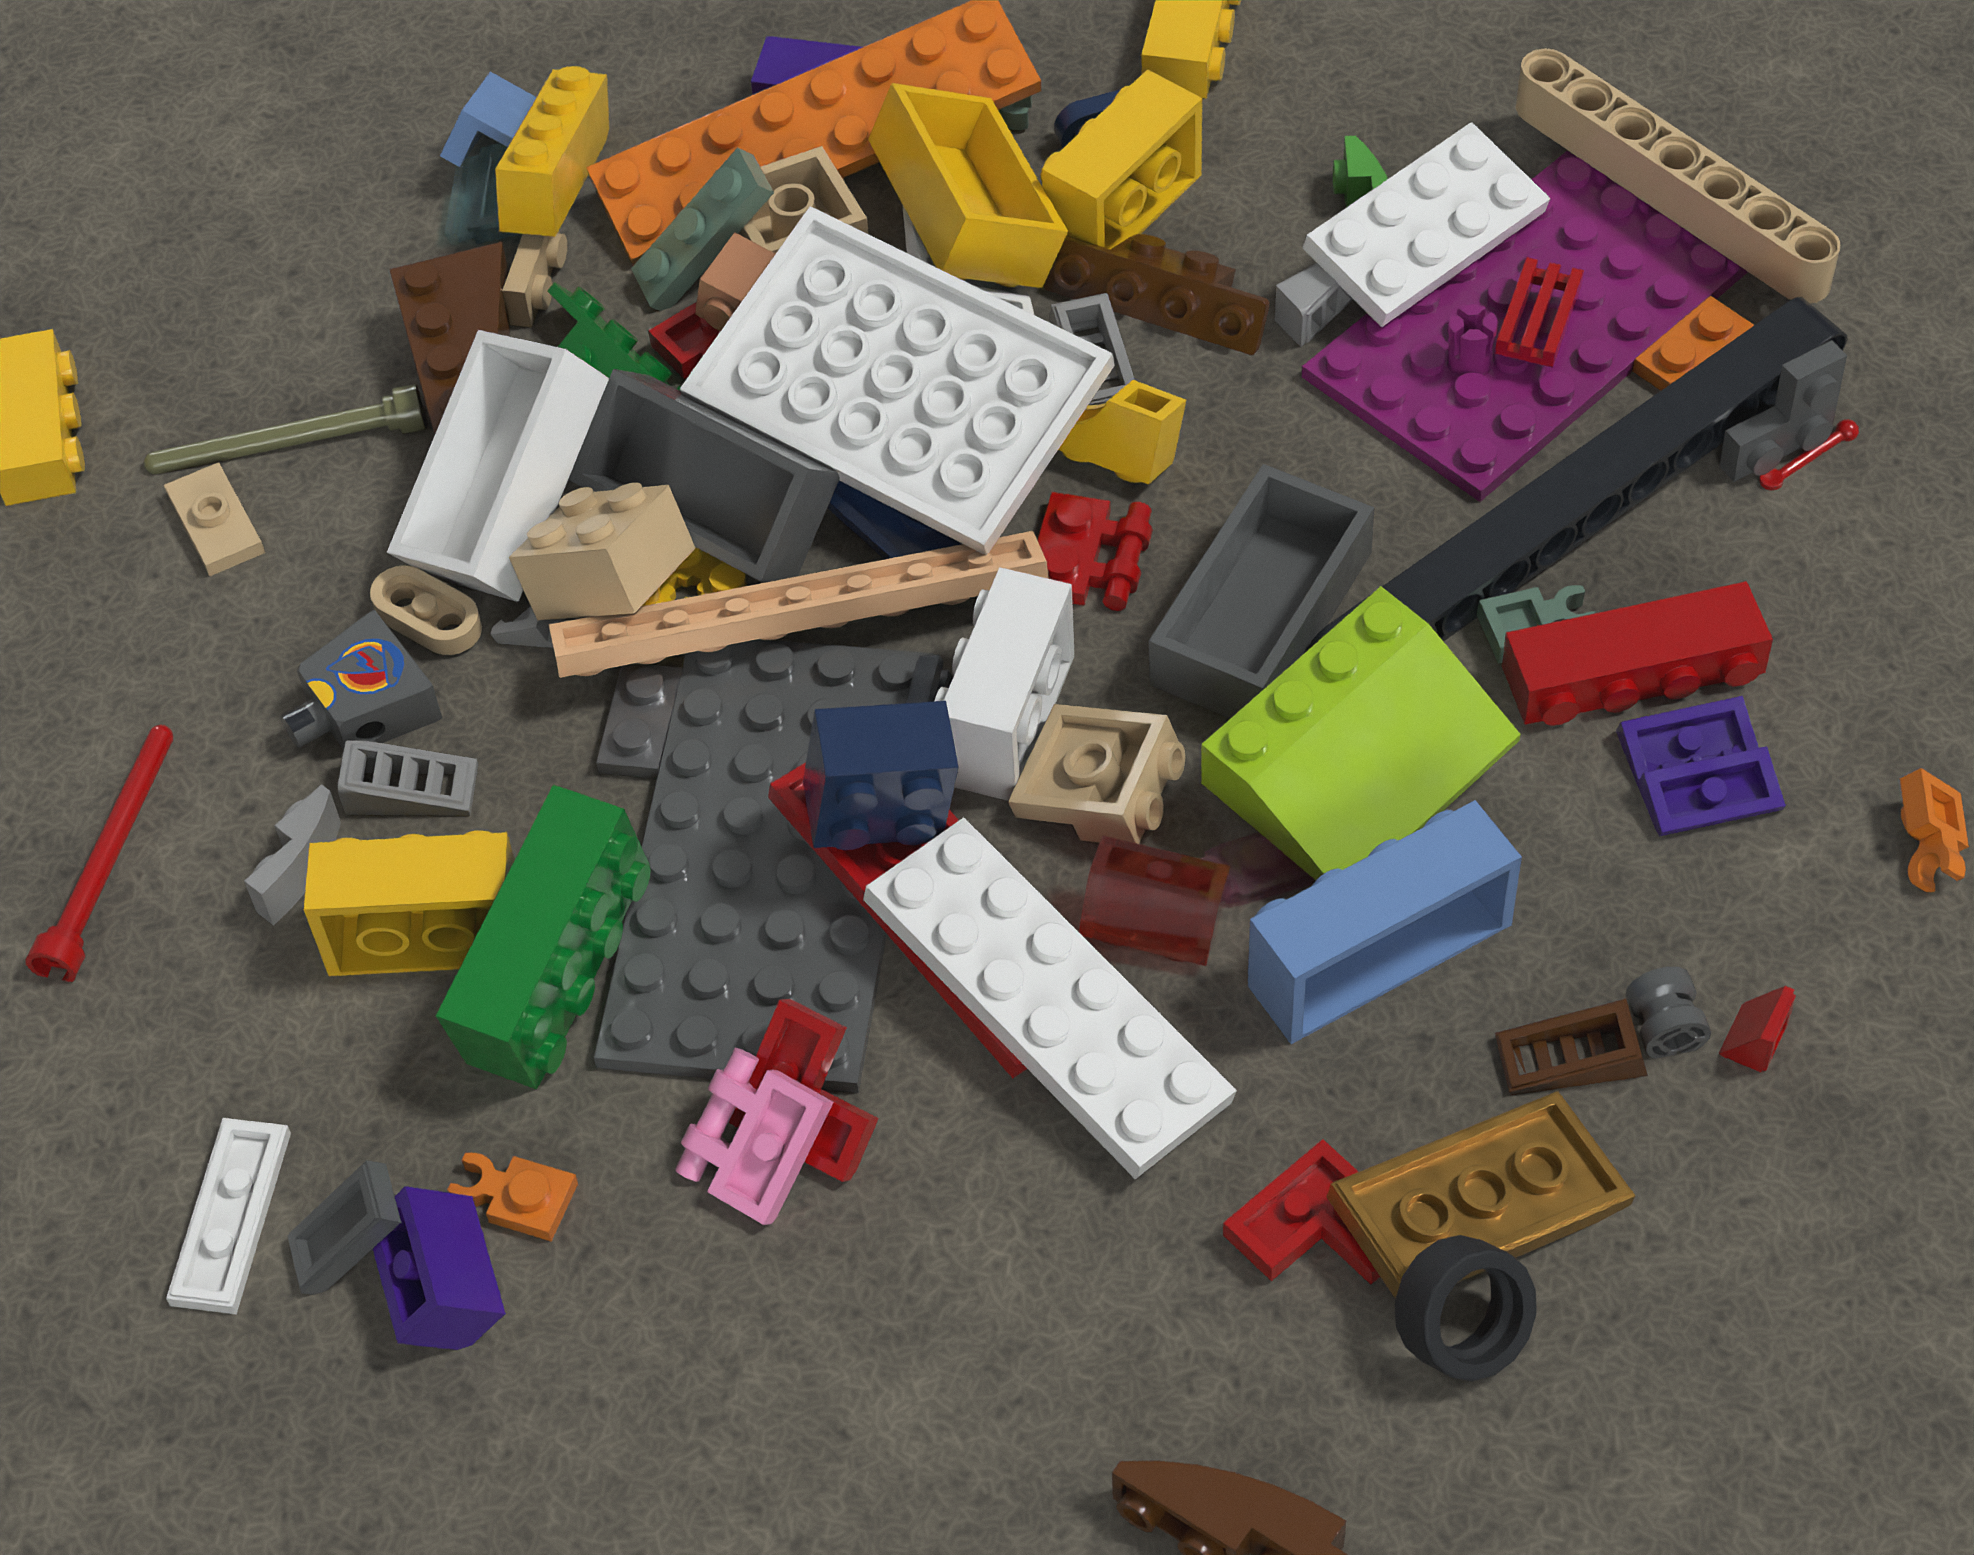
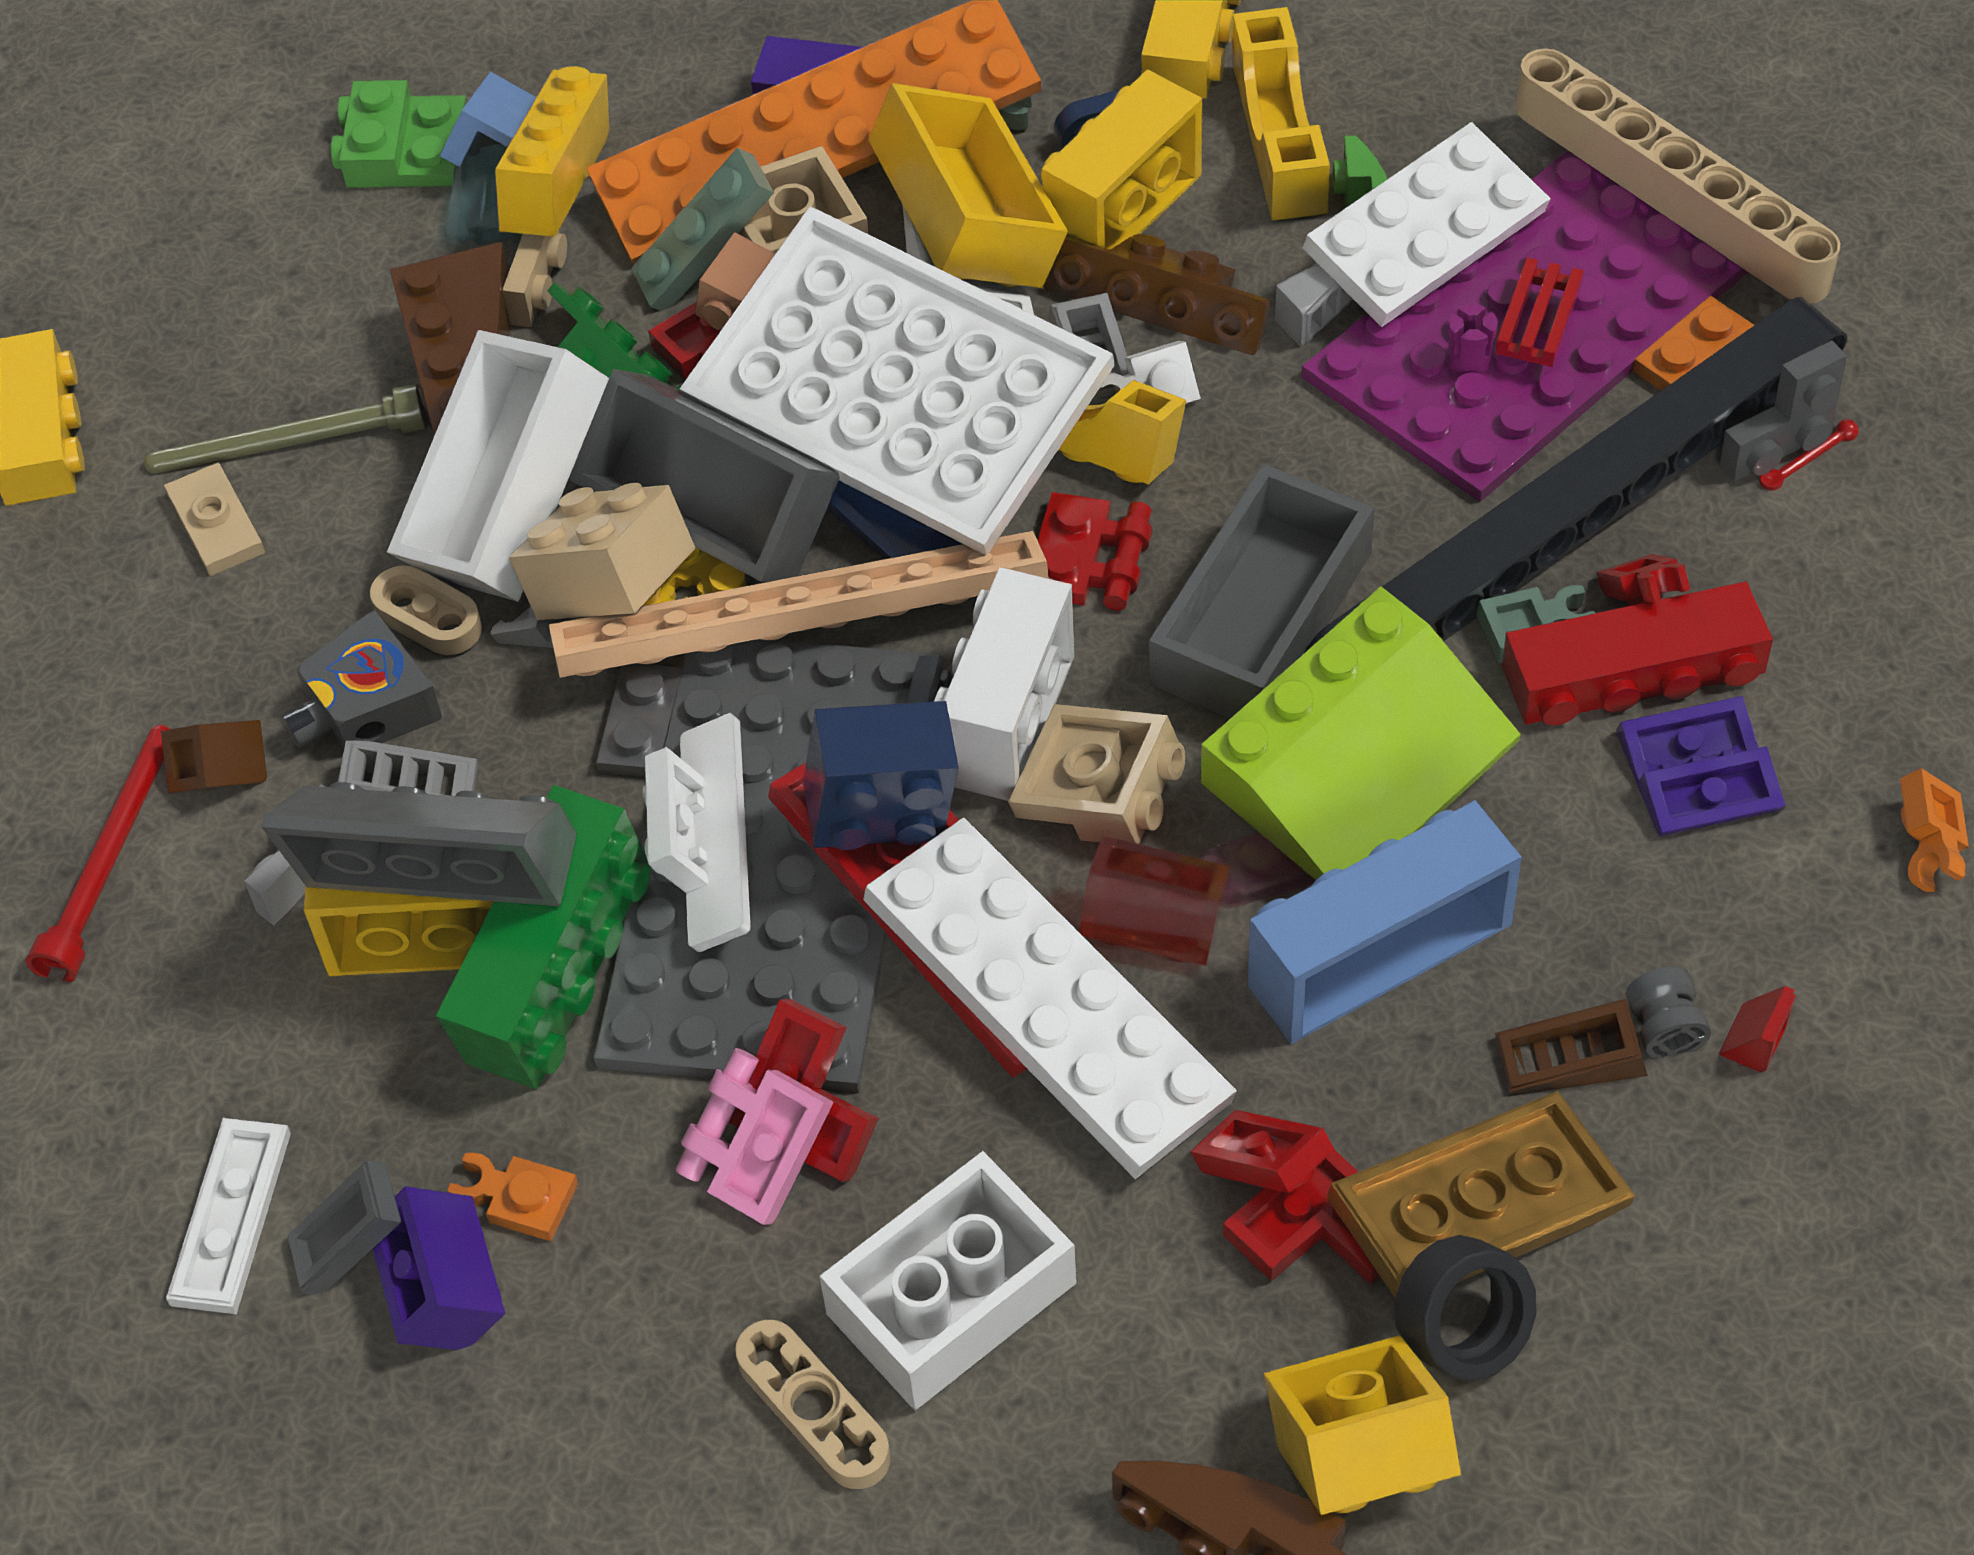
none -> reddish brown panel [161,720,267,794]
none -> dark grey slope [262,782,577,906]
none -> bright green plate [331,80,467,188]
none -> white bracket [643,713,751,952]
none -> tan beam [736,1320,890,1489]
none -> white brick [819,1151,1076,1411]
none -> white plate [1101,340,1201,403]
none -> red plate [1190,1110,1335,1193]
none -> yellow arch [1232,7,1330,221]
none -> yellow brick [1264,1335,1461,1515]
none -> red plate [1596,554,1690,606]

